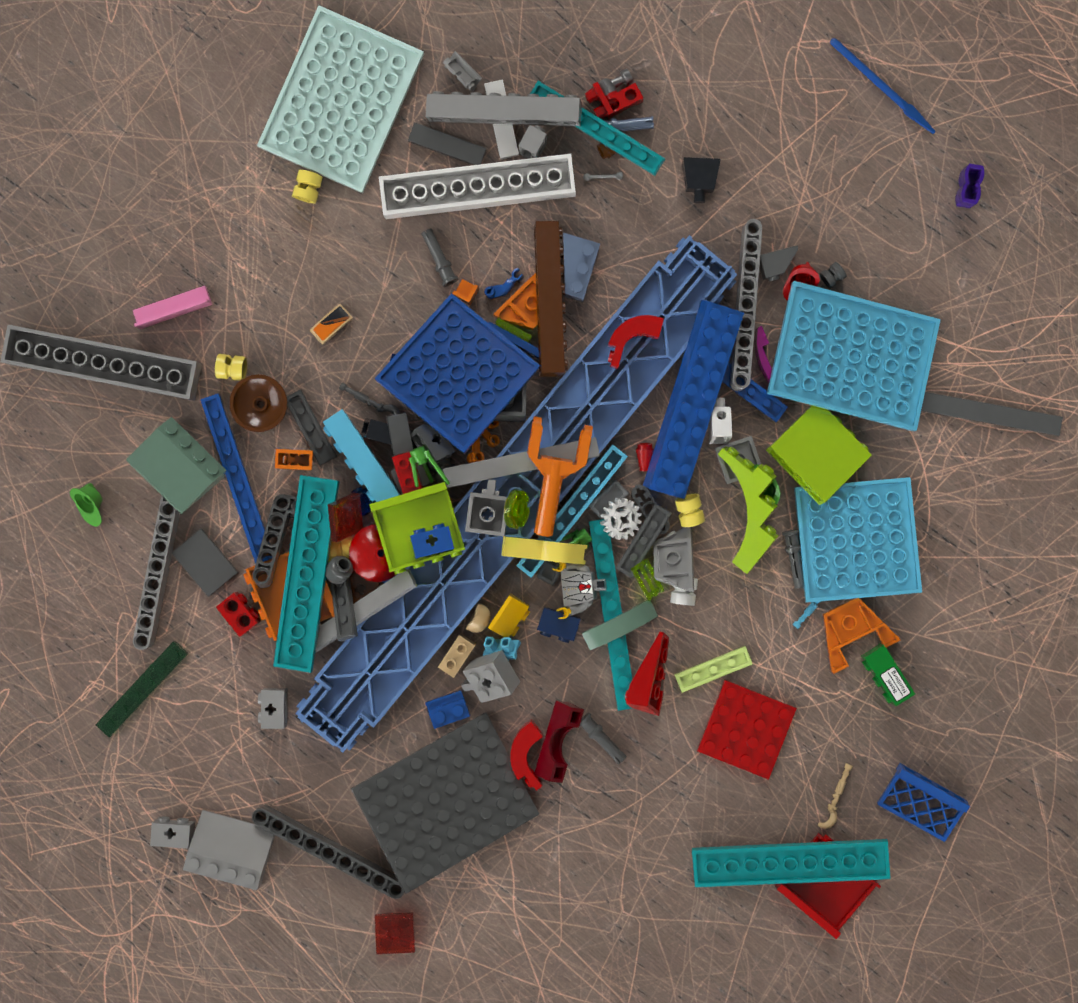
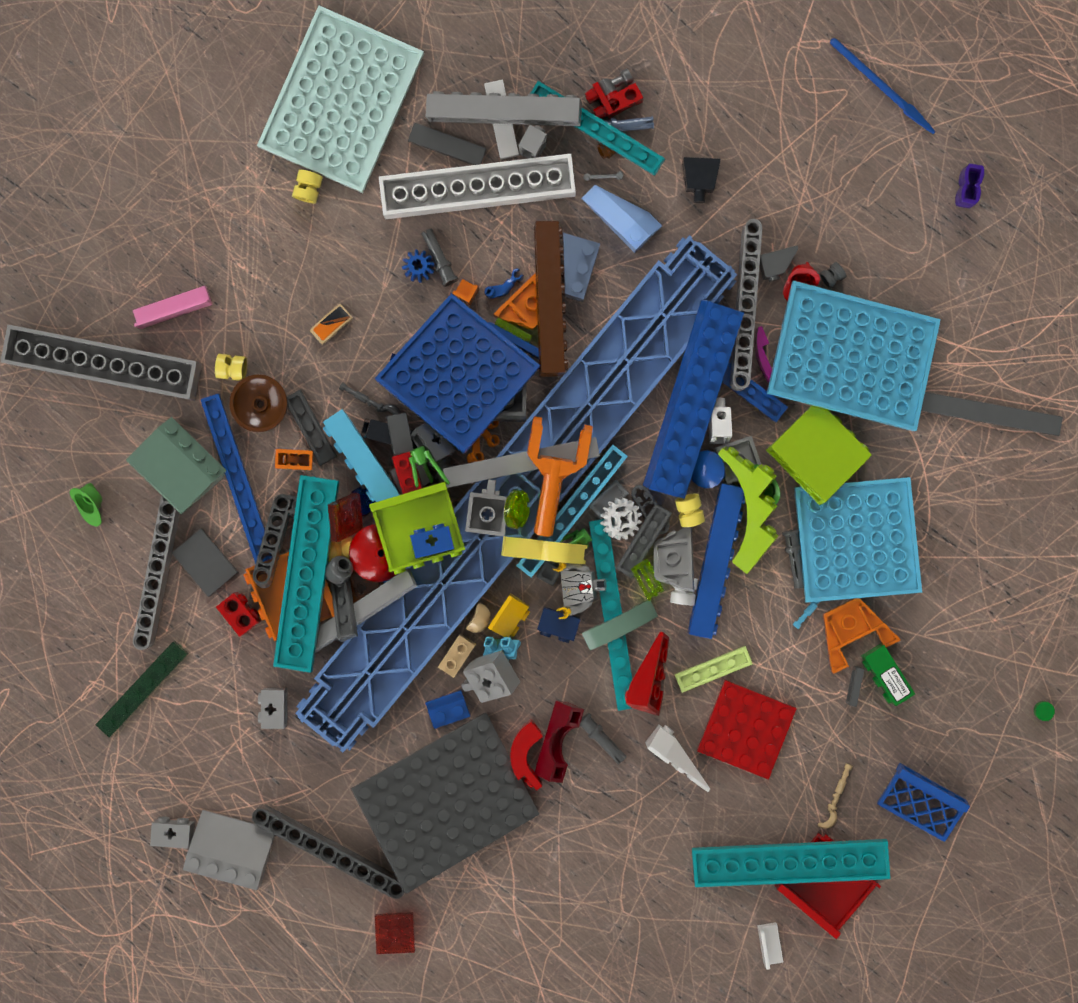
light grey hinge [443,51,482,92] -> none
red arch [608,315,664,369] -> none
red cone [635,443,654,471] -> none
none -> blue gear [402,249,435,283]
none -> light blue wedge [581,185,662,253]
none -> white wedge [645,725,710,792]
none -> blue brick [687,483,746,639]
none -> blue dish [691,450,726,488]
none -> white panel [757,923,783,970]
none -> dark grey tile [846,666,864,707]
none -> green tile [1034,701,1055,721]

